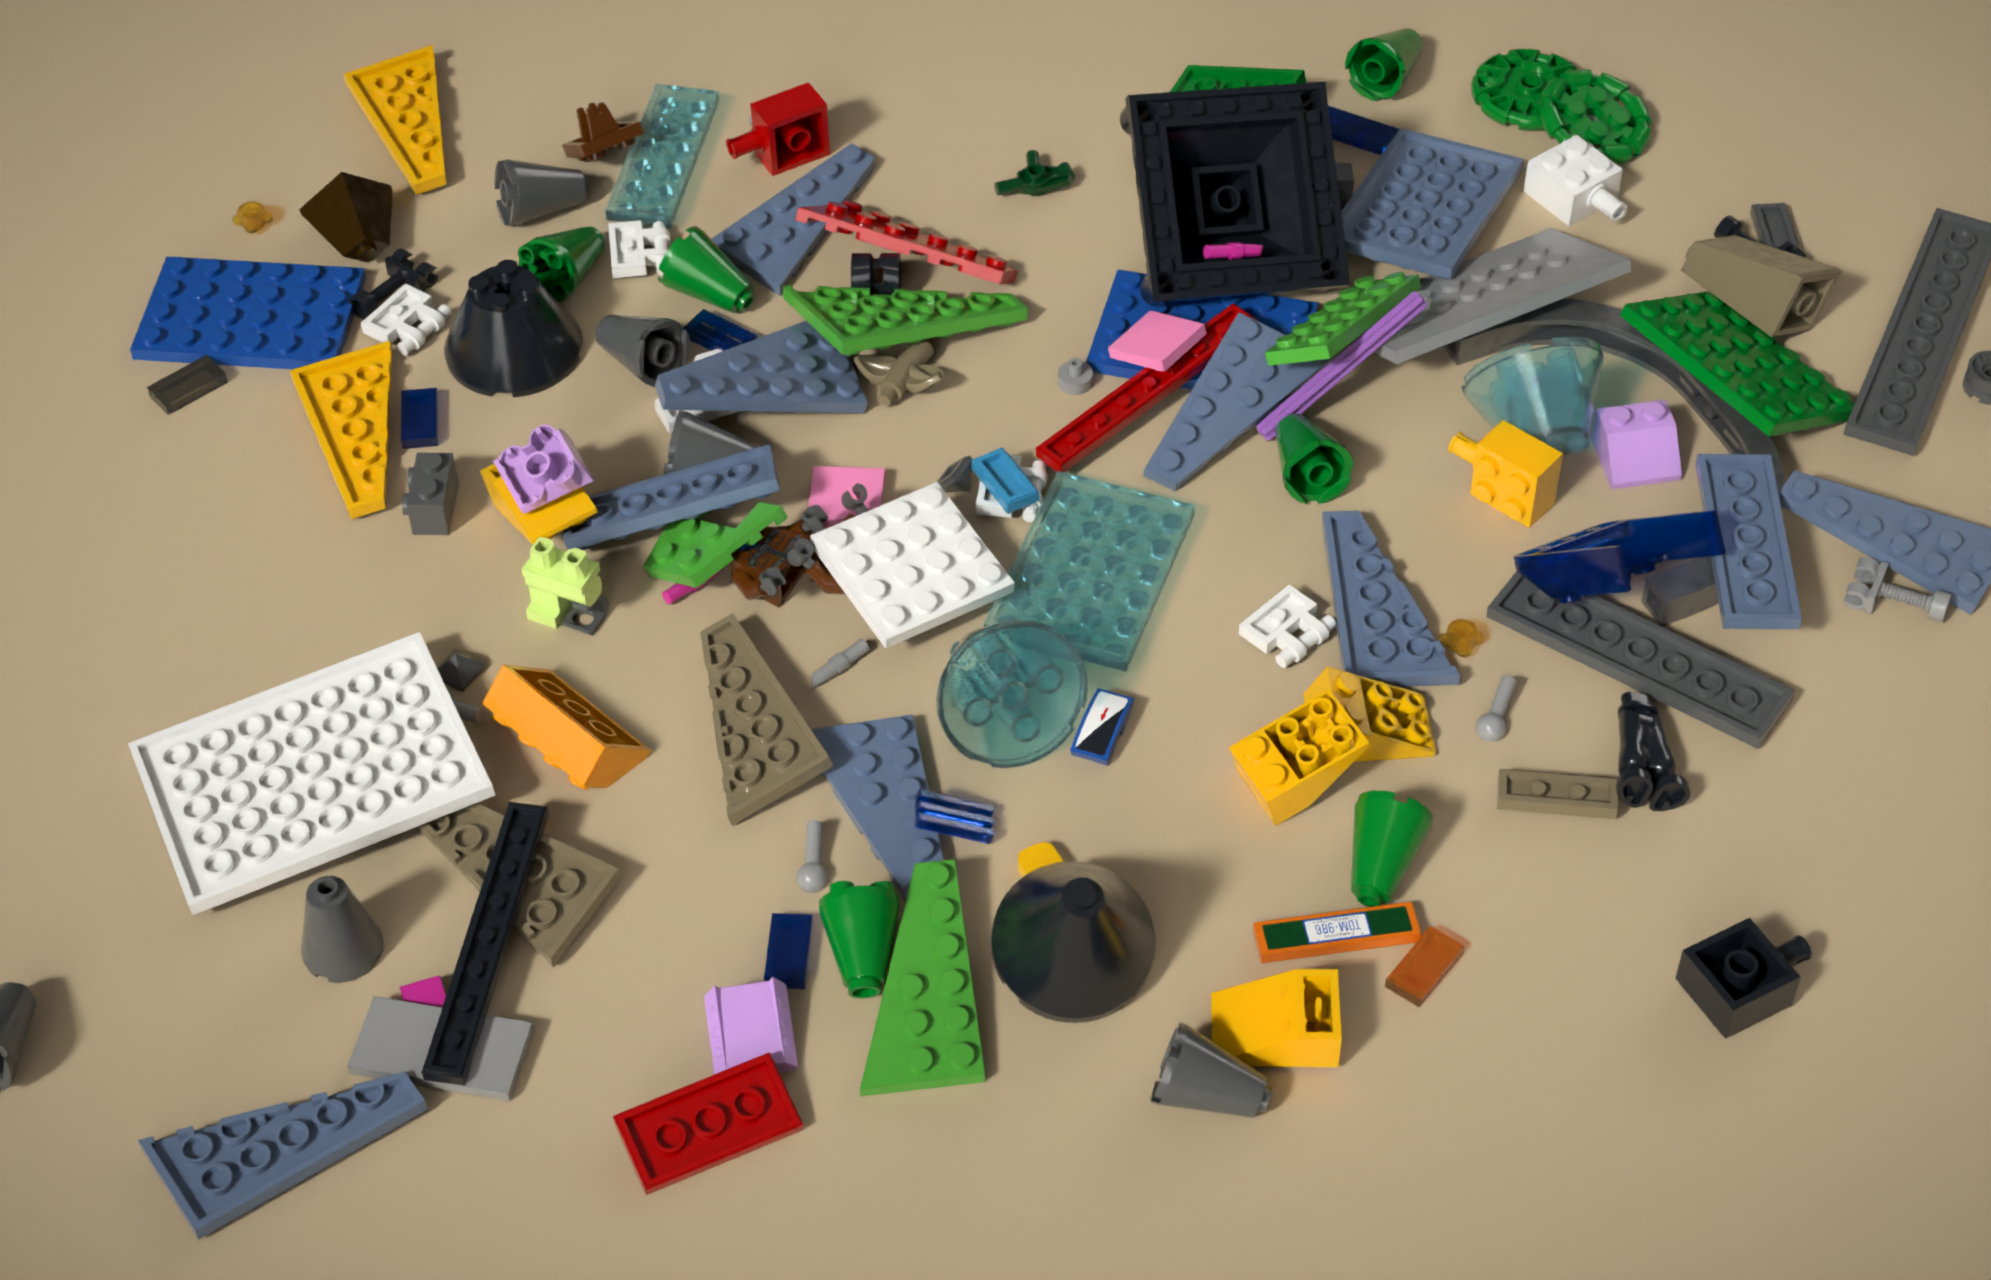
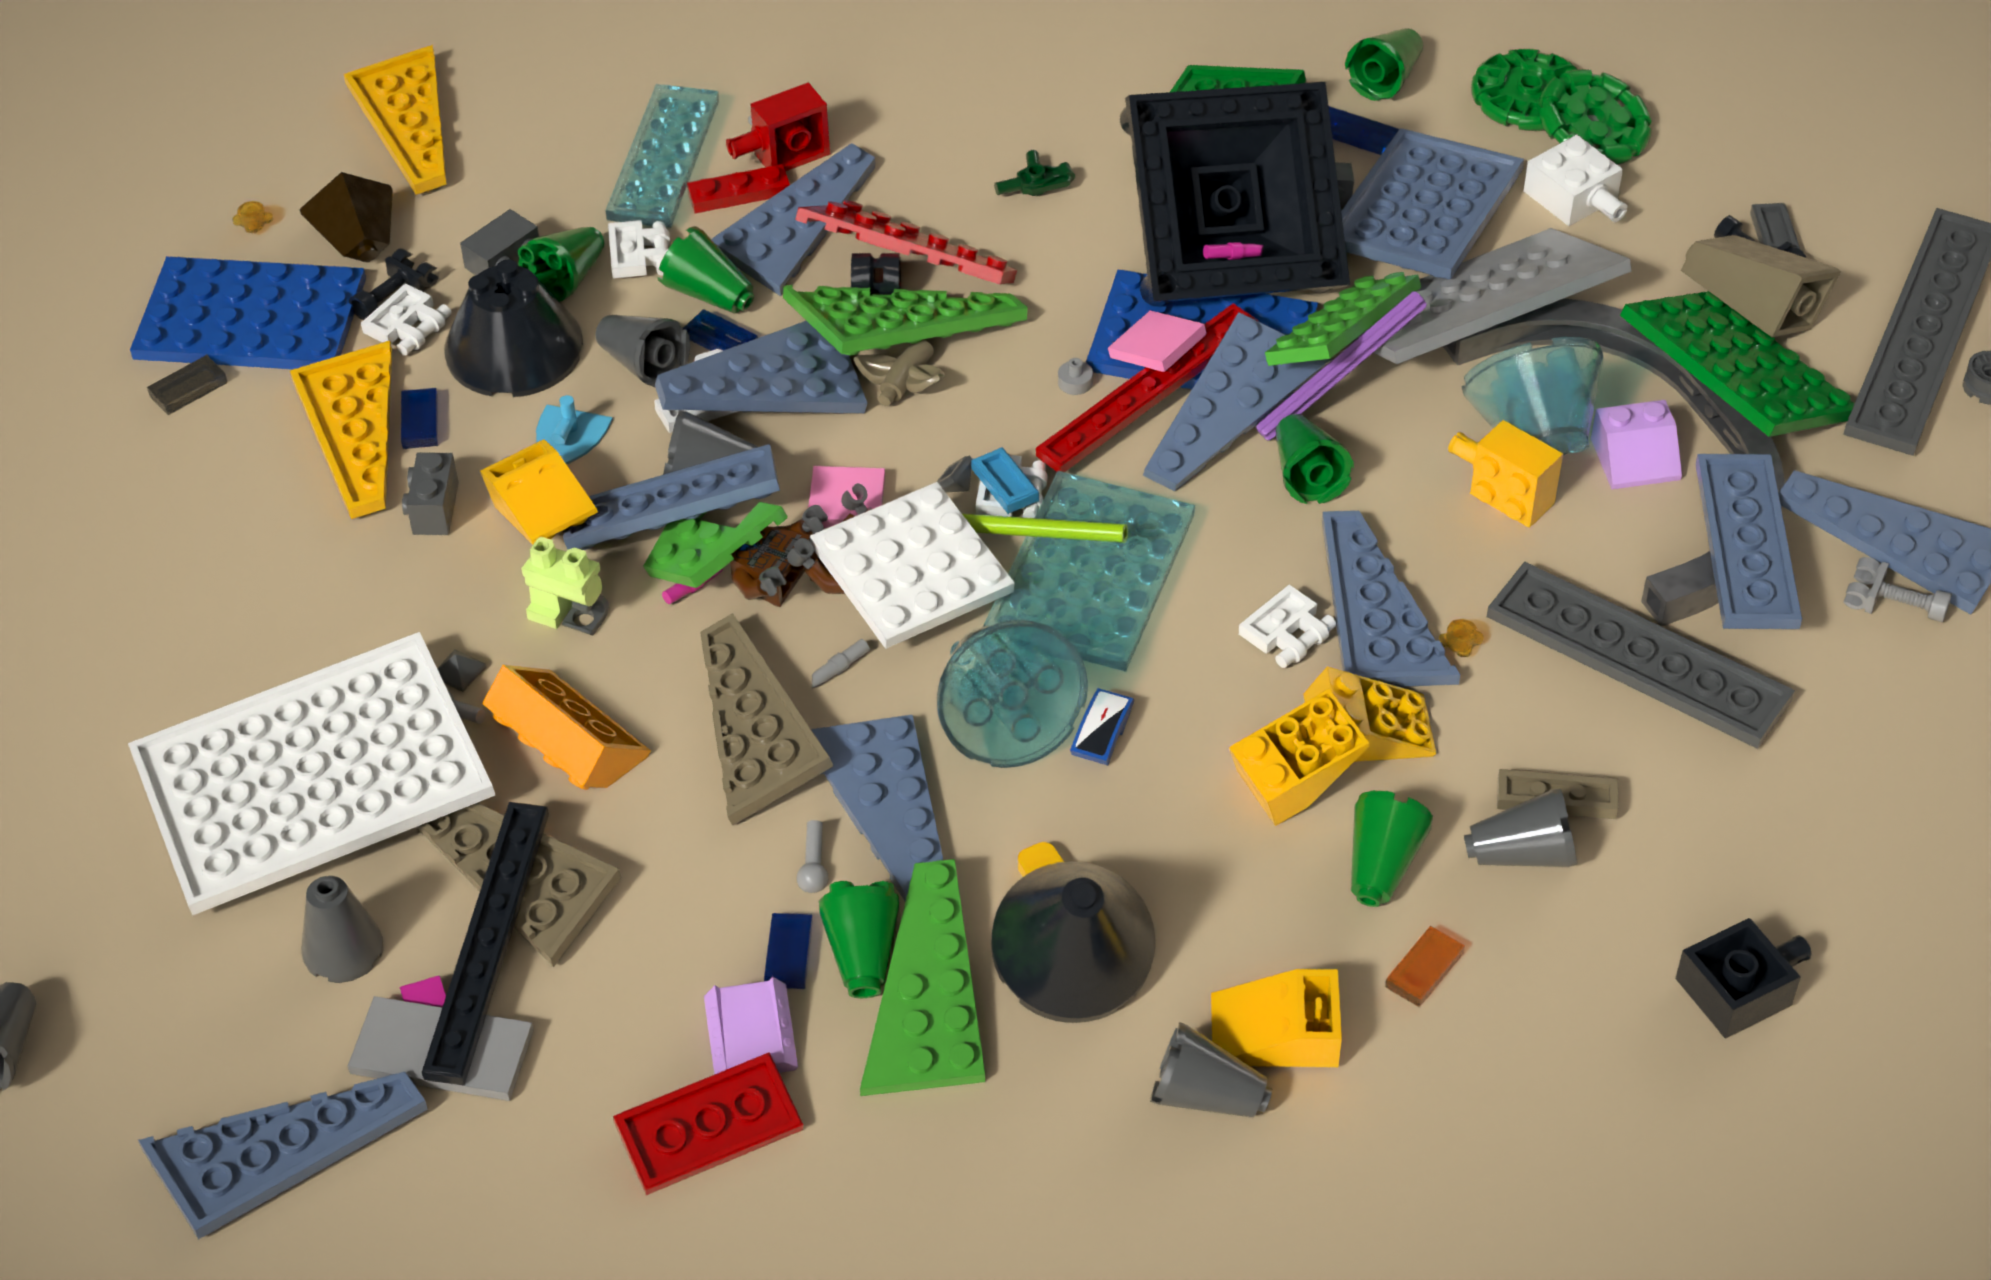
lavender slope [493,424,595,514] -> none
dark grey cone [494,159,590,226] -> none
reddish brown plate [562,102,644,161] -> none
clear blue tile [915,789,994,844] -> none
tile [1253,901,1421,964] -> none
light grey bar [1476,676,1517,742] -> none
clear blue windscreen [1513,510,1726,603] -> none
black piece [1616,692,1690,811] -> none
none -> dark grey brick [460,209,539,275]
none -> medium azure shield [536,395,613,465]
none -> red plate [687,164,790,214]
none -> lime piece [962,514,1128,543]
none -> dark grey cone [1464,788,1577,867]

